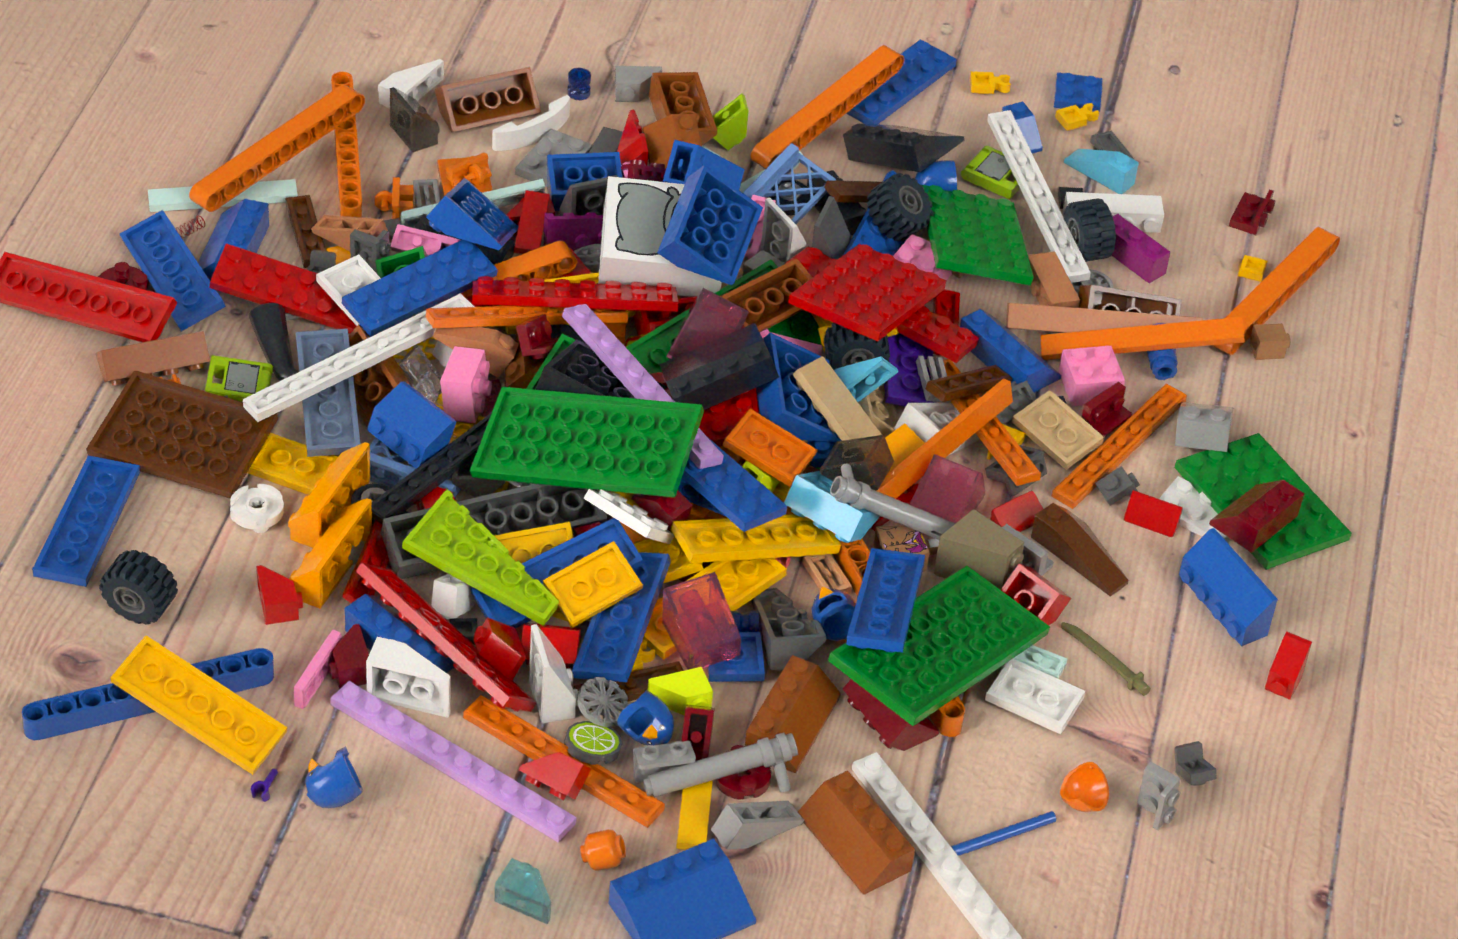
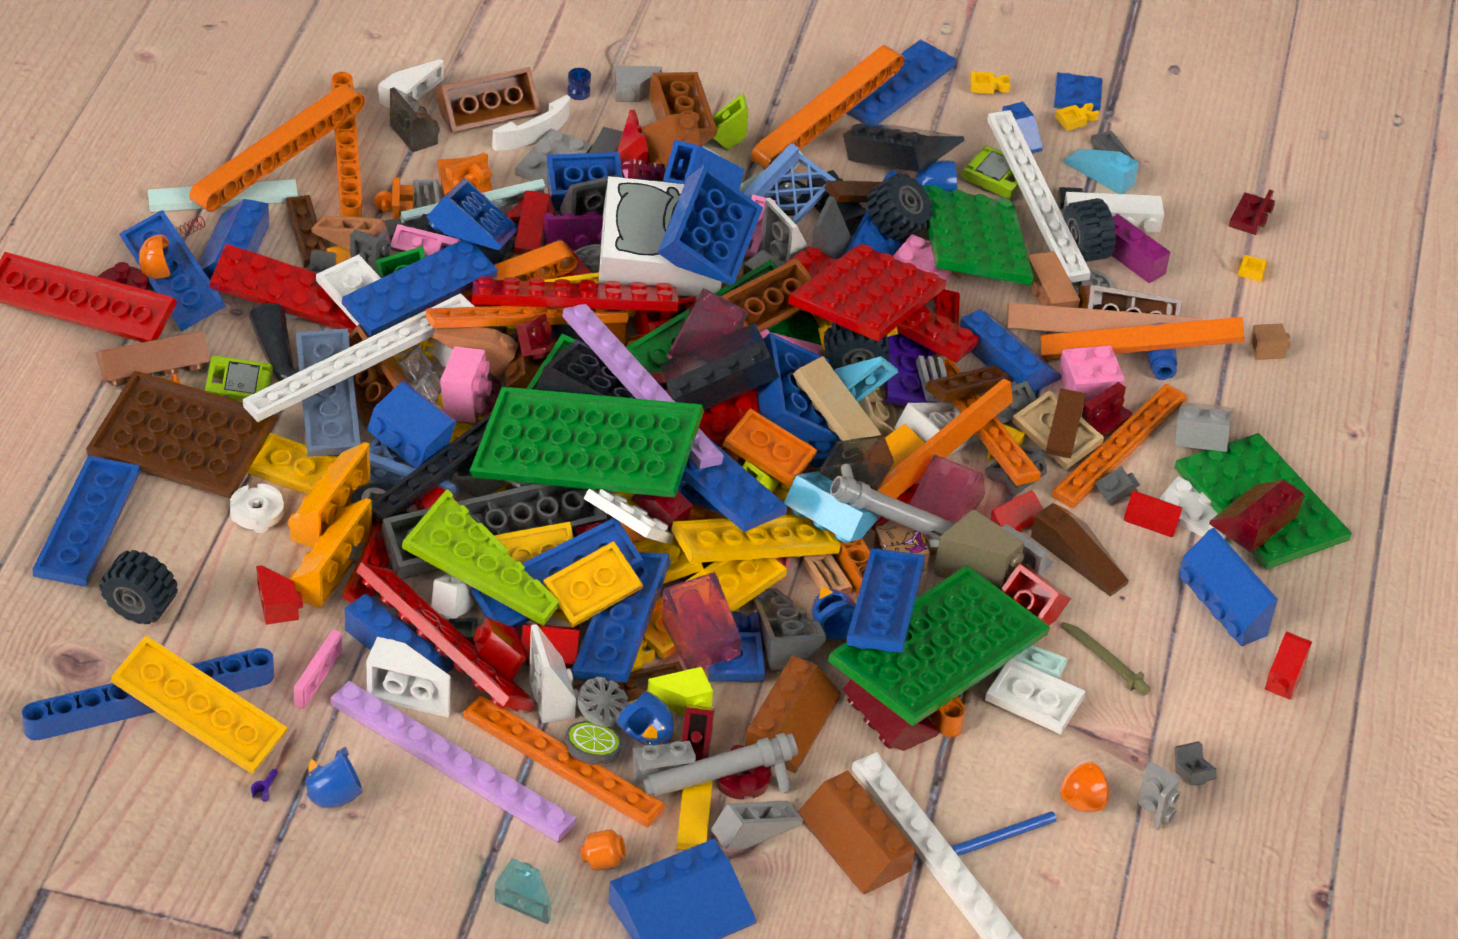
dark red slope [328,624,369,689] -> none
slope [519,752,591,800] -> none
orange beam [1212,227,1340,355] -> none
none -> orange helmet [139,235,170,279]
none -> reddish brown tile [1045,388,1086,459]

